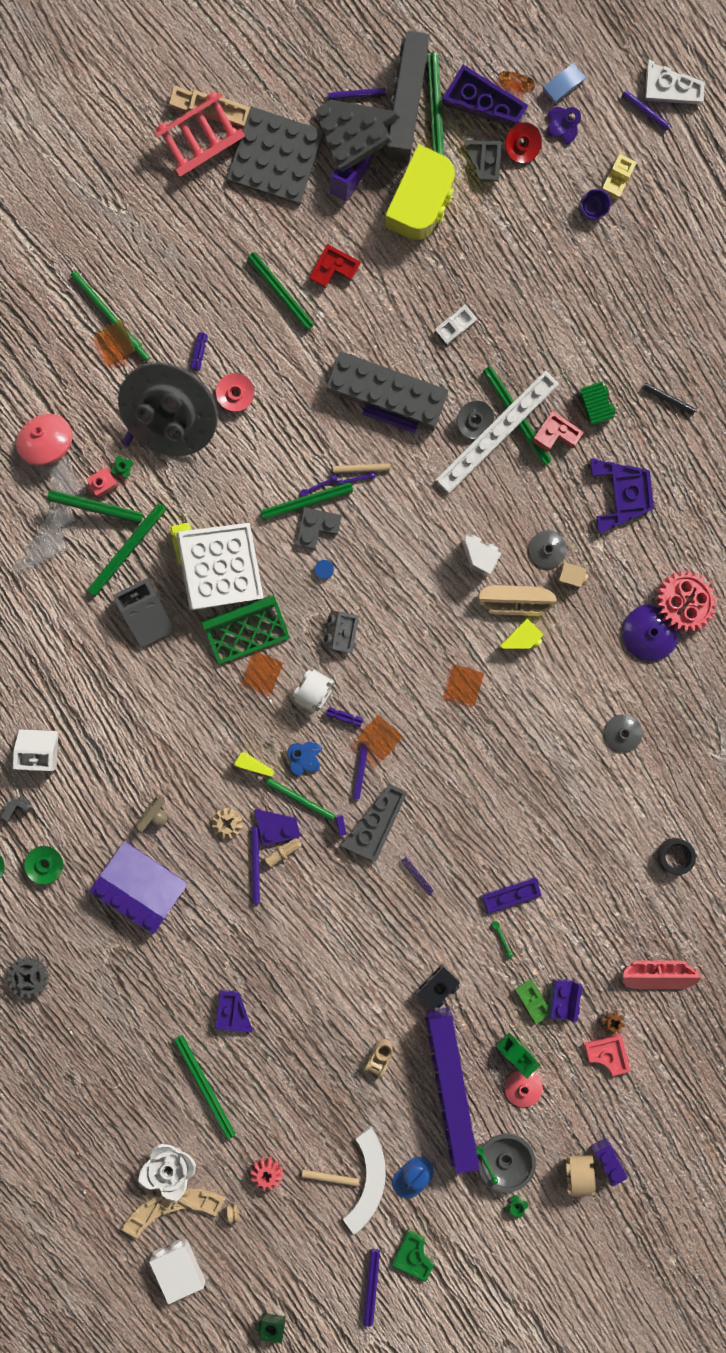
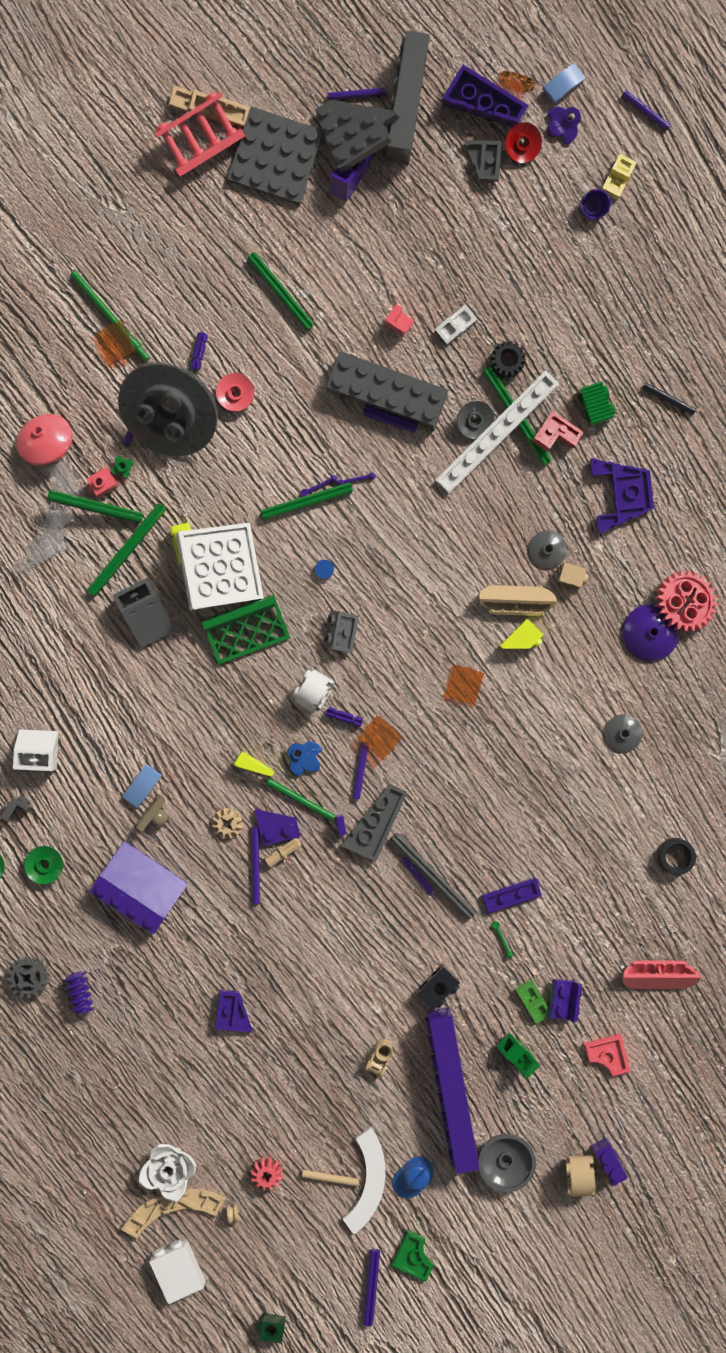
green axle [174,1035,235,1140] -> none
clear orange piece [242,651,284,694] -> none
dark grey plate [297,507,342,549] -> none
red plate [309,244,361,288] -> none
tan bar [333,463,390,474] -> none
neon yellow brick [385,144,455,240] -> none
green axle [427,52,444,156] -> none
white slope [462,534,501,576] -> none
green hinge [476,1146,499,1184] -> none
coral dish [504,1070,543,1107] -> none
green plate [506,1195,528,1218] -> none
dark orange gear [601,1010,625,1035] -> none
white wing [645,60,705,105] -> none
none -> dark purple piece [63,971,94,1014]
none -> medium blue slope [123,764,162,808]
none -> coral panel [385,304,414,337]
none -> dark grey axle [391,833,476,920]
none -> black tyre [490,341,526,378]

